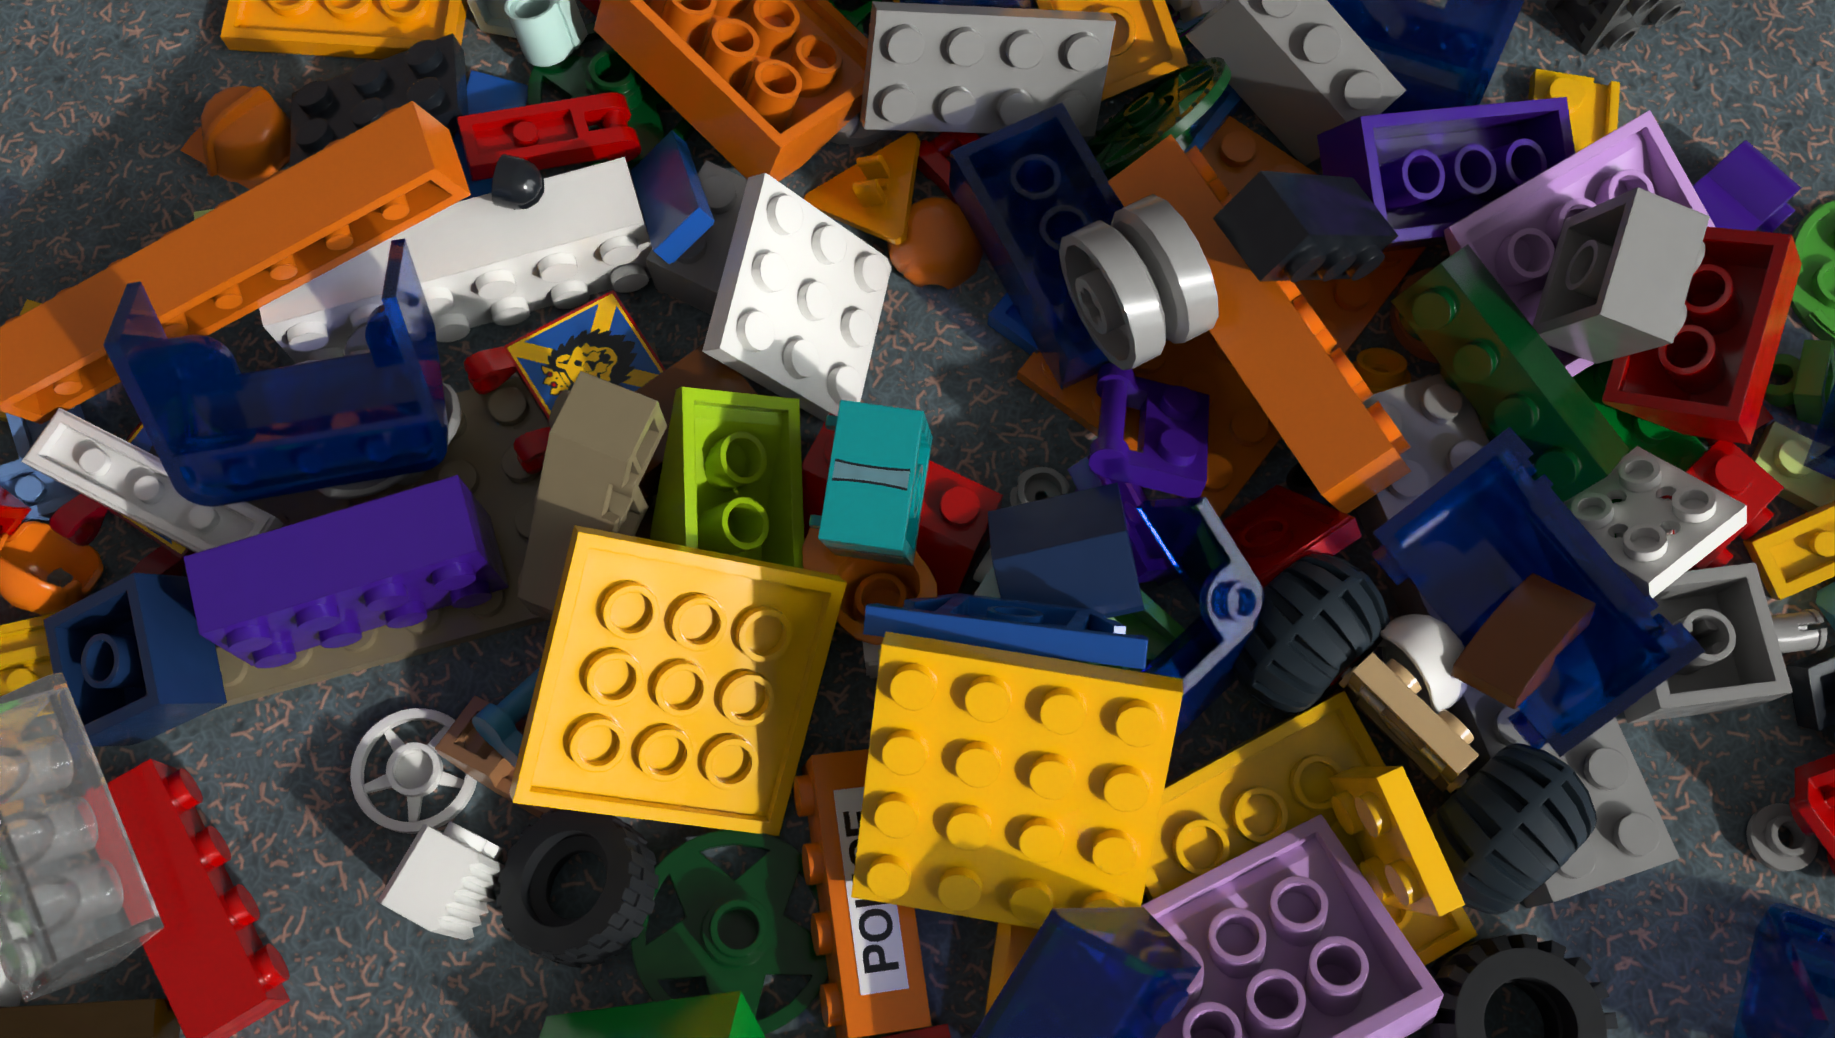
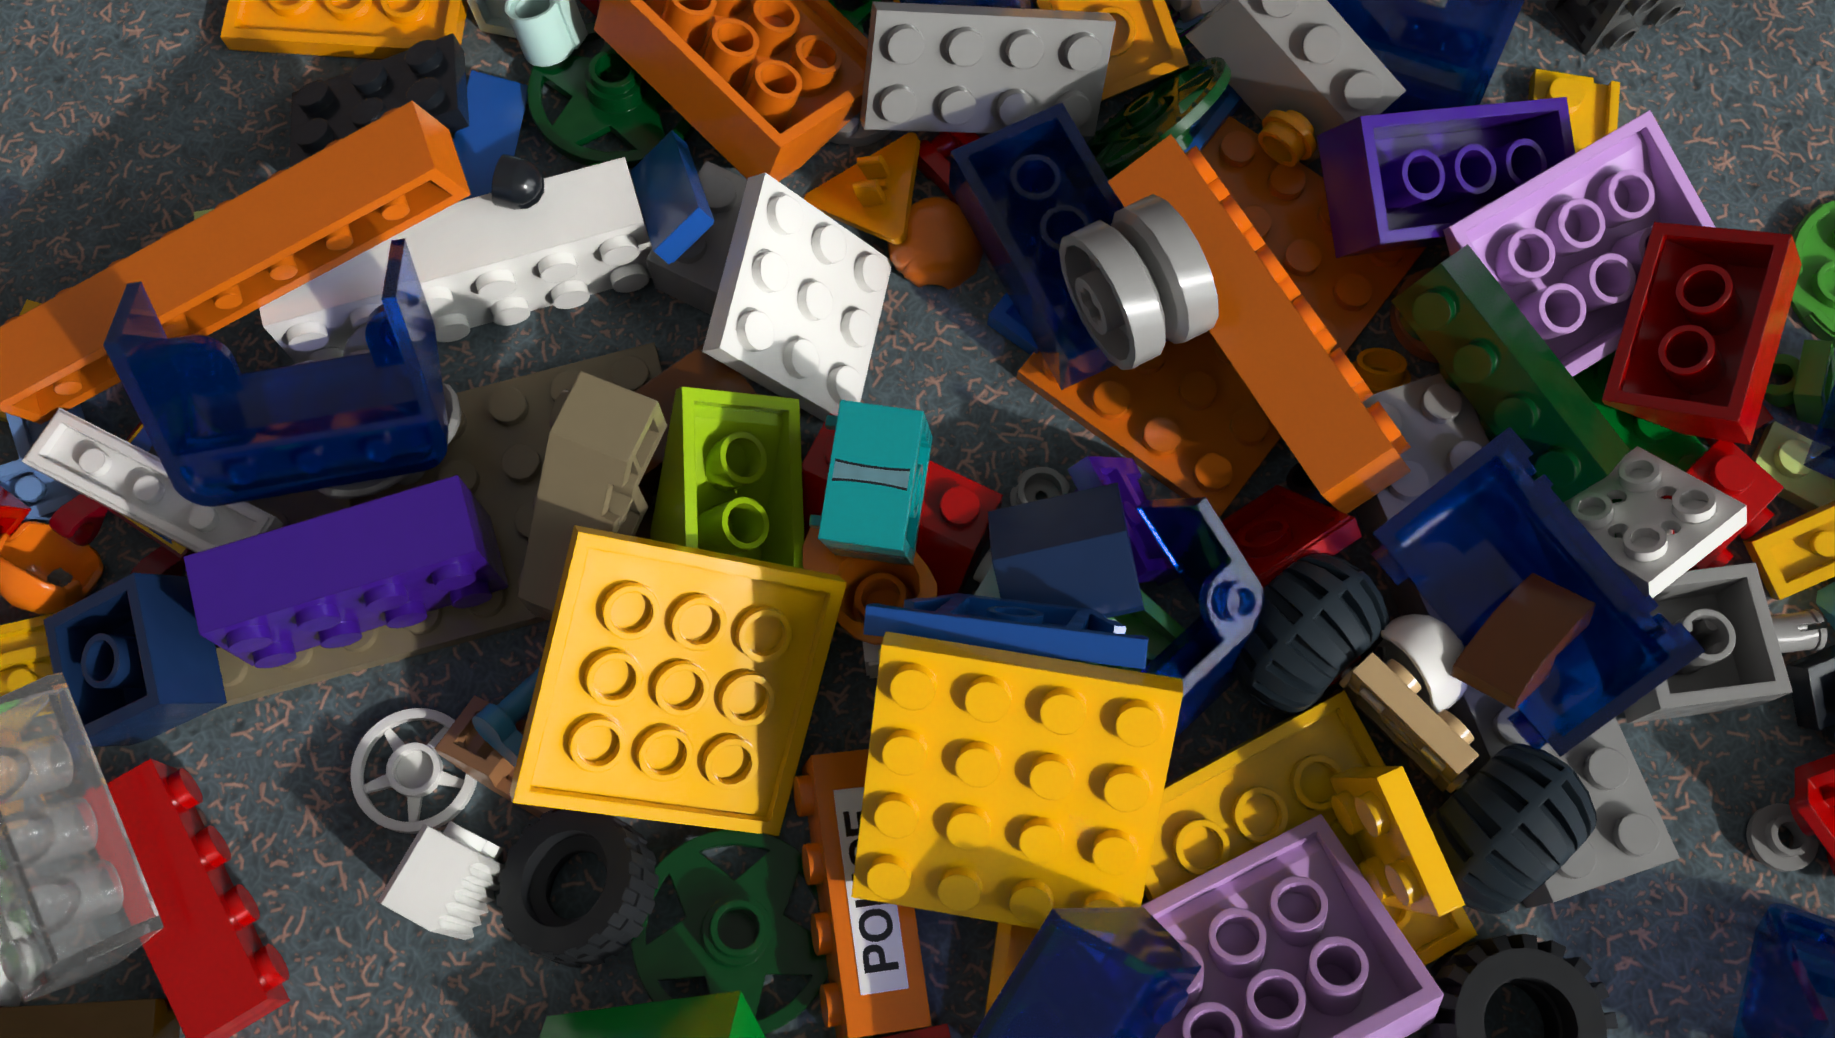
orange piece [180,86,291,189] -> none
red plate [457,92,641,181] -> none
flag [464,290,666,474] -> none
dark purple plate [1088,362,1209,500] -> none
black brick [1213,171,1398,283] -> none
light grey brick [1533,187,1710,364] -> none
dark purple brick [1693,140,1801,232] -> none
none -> light orange plate [1258,110,1317,167]

